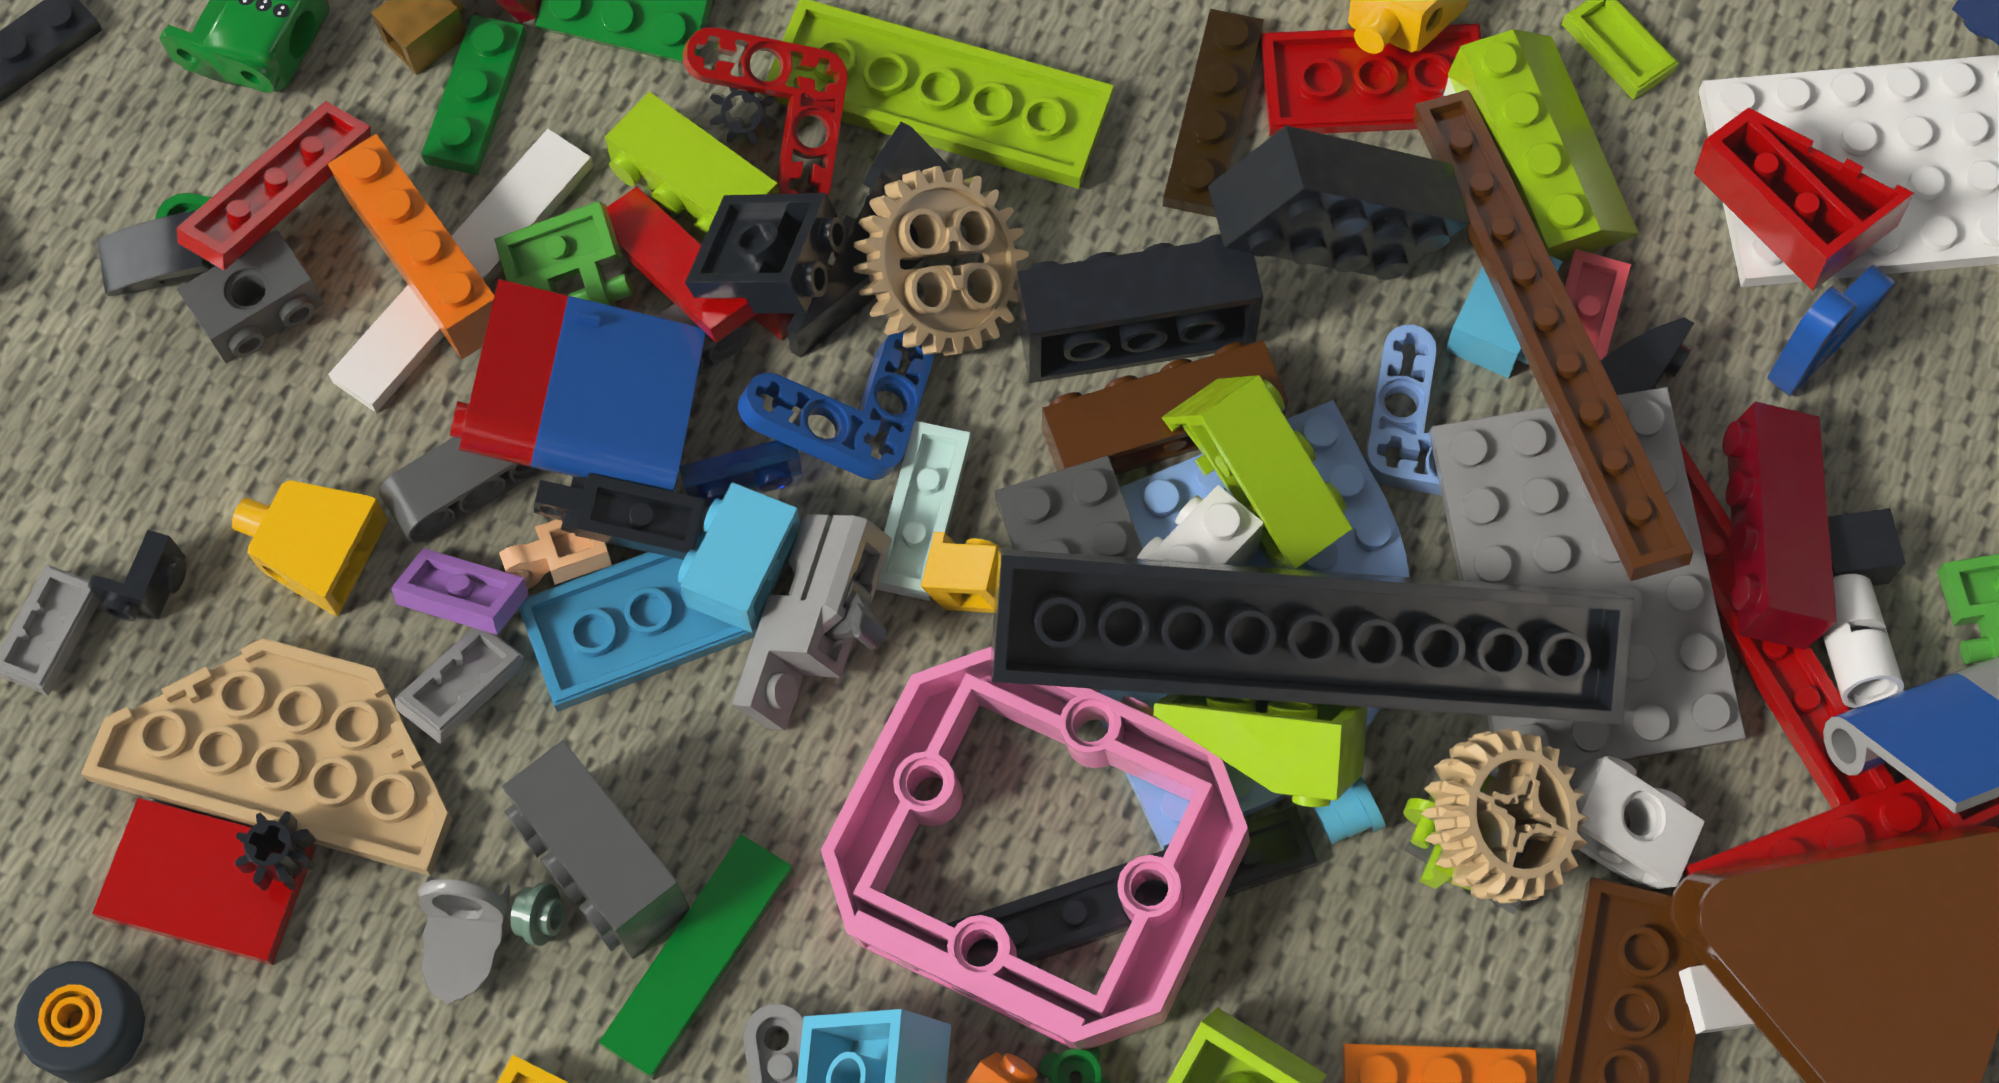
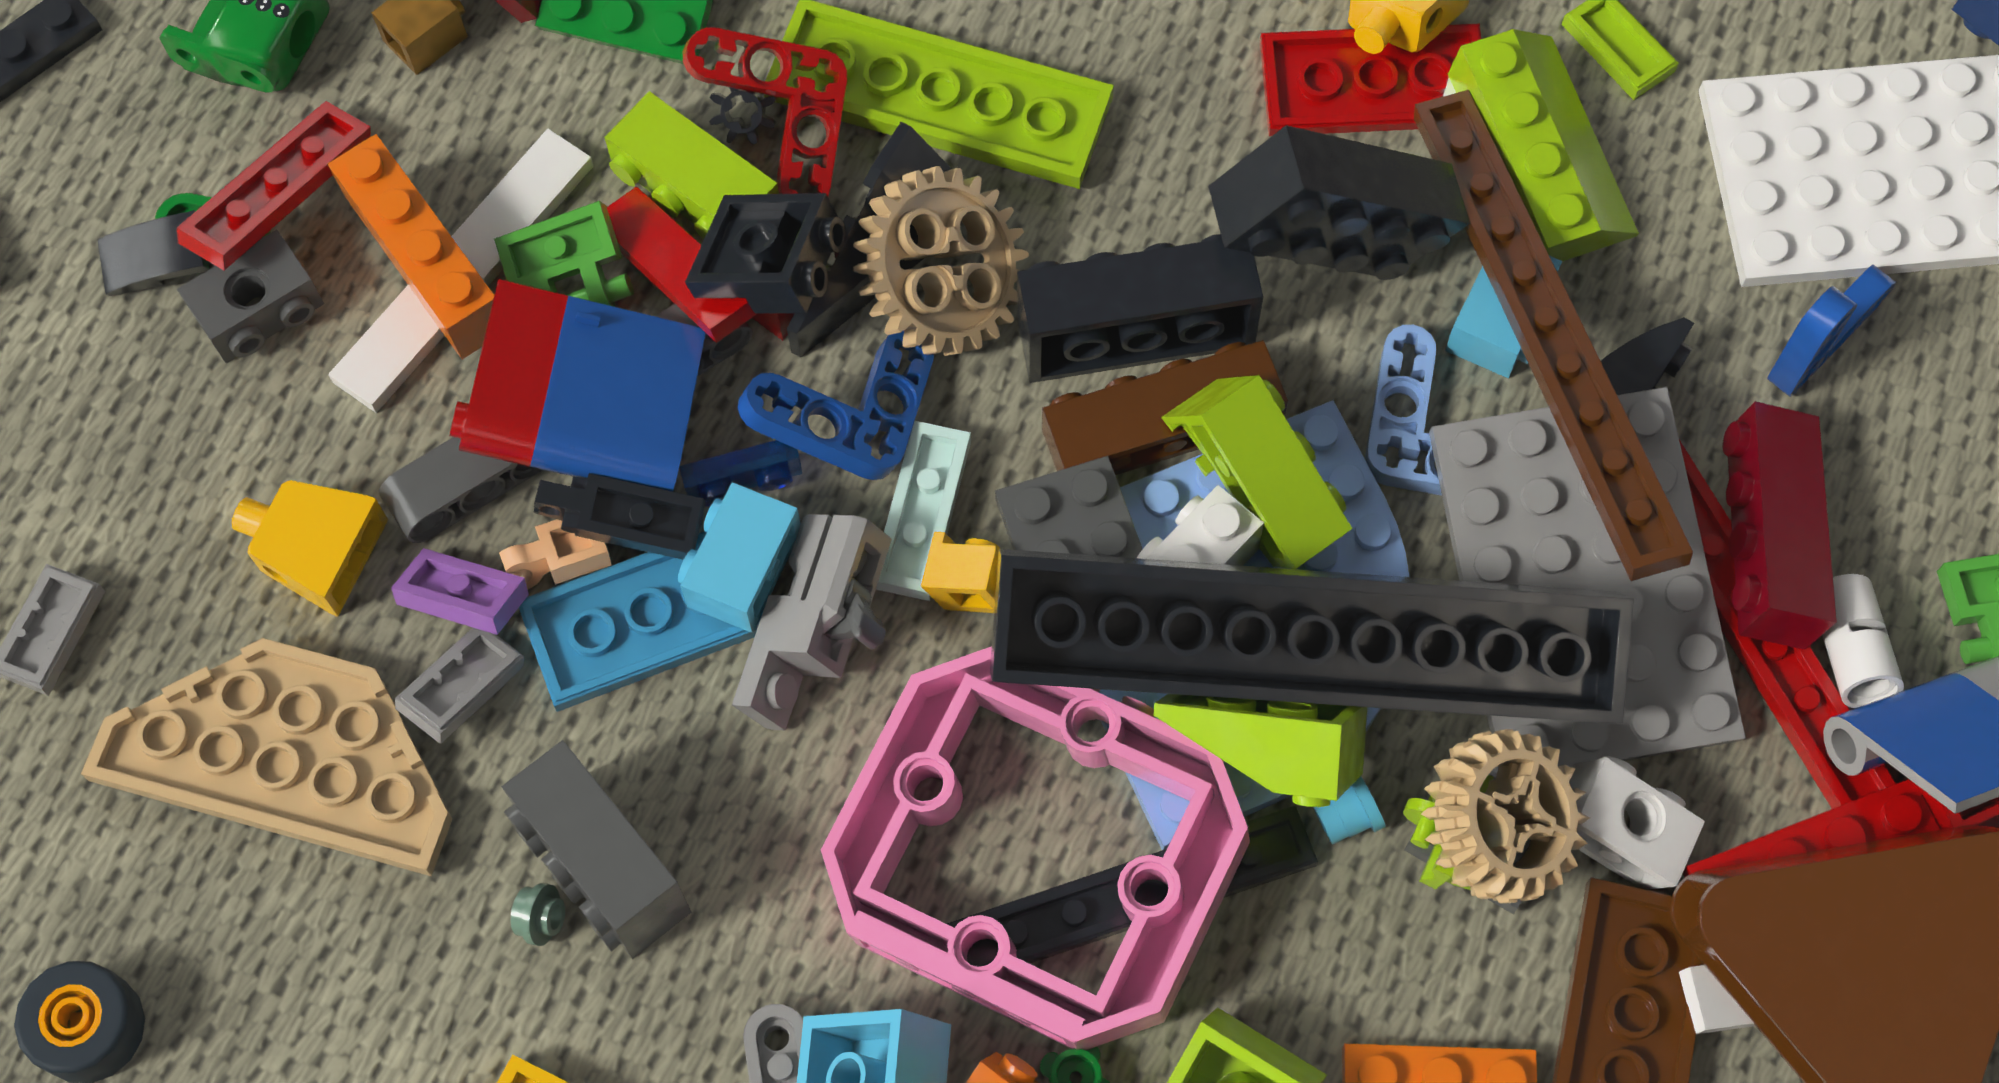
black bracket [88,530,186,621] -> none
red tile [92,798,316,965] -> none
black gear [234,811,316,891] -> none
light grey piece [418,876,511,1005] -> none
green plate [421,15,527,175] -> none
green tile [598,834,793,1080] -> none
dark brown plate [1163,9,1264,217] -> none
coral plate [1564,249,1631,361] -> none
red wedge [1694,107,1914,291] -> none
black brick [1828,508,1906,586] -> none

